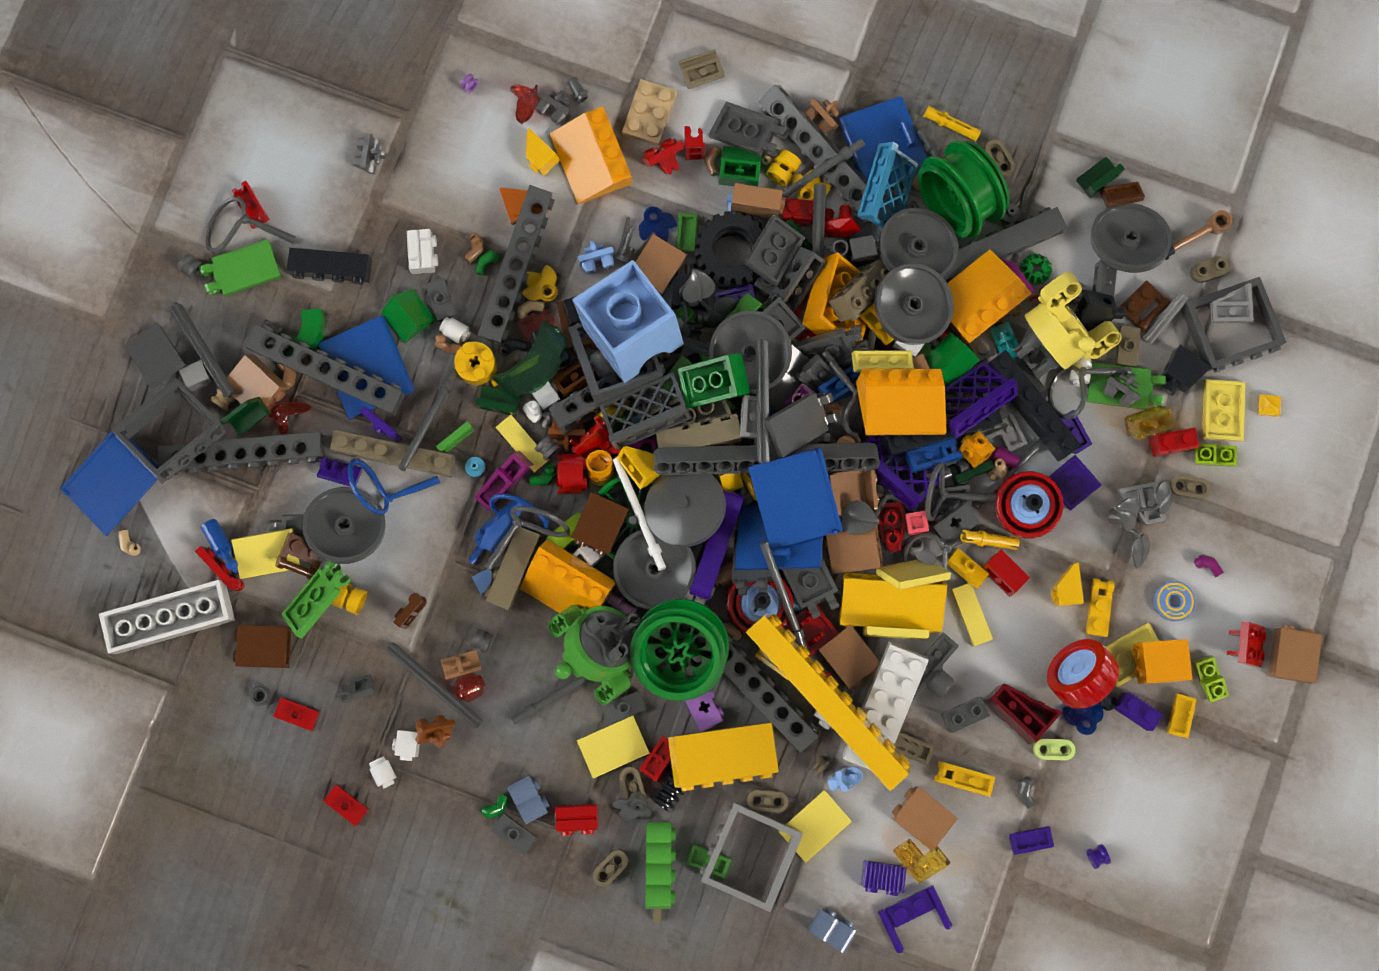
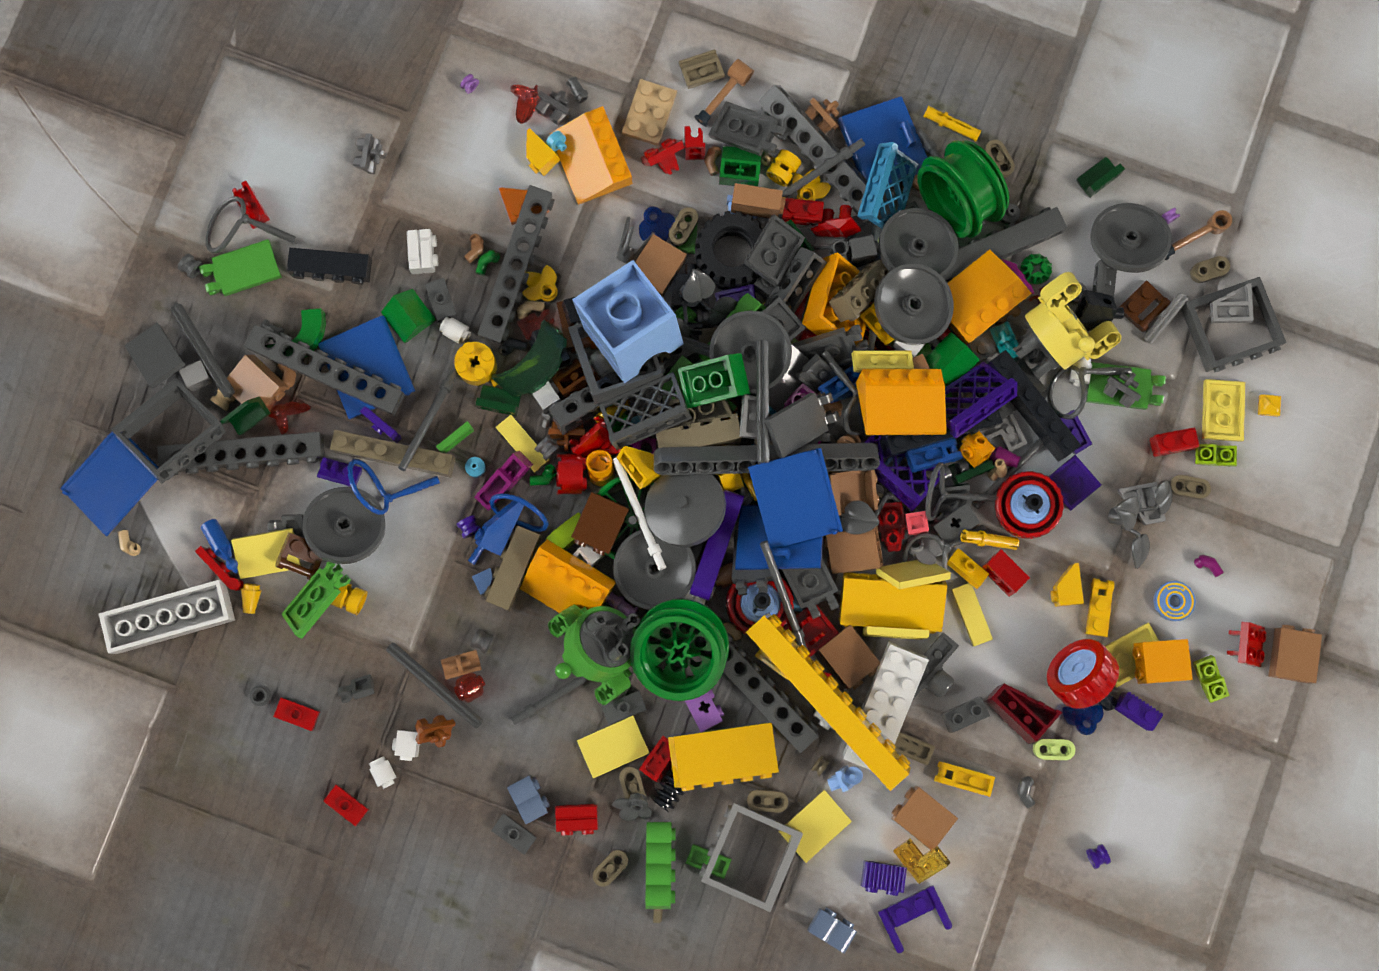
reddish brown brick [233,625,292,668] -> none
reddish brown plate [393,593,427,629] -> none
medium nougat arm [434,335,463,354] -> none
green arm [481,793,509,819] -> none
dark grey piece [485,506,570,570] -> none
white piece [523,401,542,423] -> none
light blue hips [578,240,614,275] -> none
dark grey axle [811,184,826,290] -> none
dark purple plate [1008,826,1054,855] -> none
reddish brown plate [1100,181,1145,207] -> none
dark tan plate [1115,325,1141,368] -> none
clear yellow brick [1124,405,1175,440] -> none
black torso [1162,344,1212,396] -> none
yellow plate [1166,693,1197,738] -> none
none -> yellow cone [241,583,262,614]
none -> dark purple wheel [456,515,481,539]
none -> medium azure tile [546,131,567,151]
none -> dark tan plate [669,208,698,246]
none -> medium nougat piece [694,59,754,127]
none -> medium lavender bush [1162,208,1180,224]

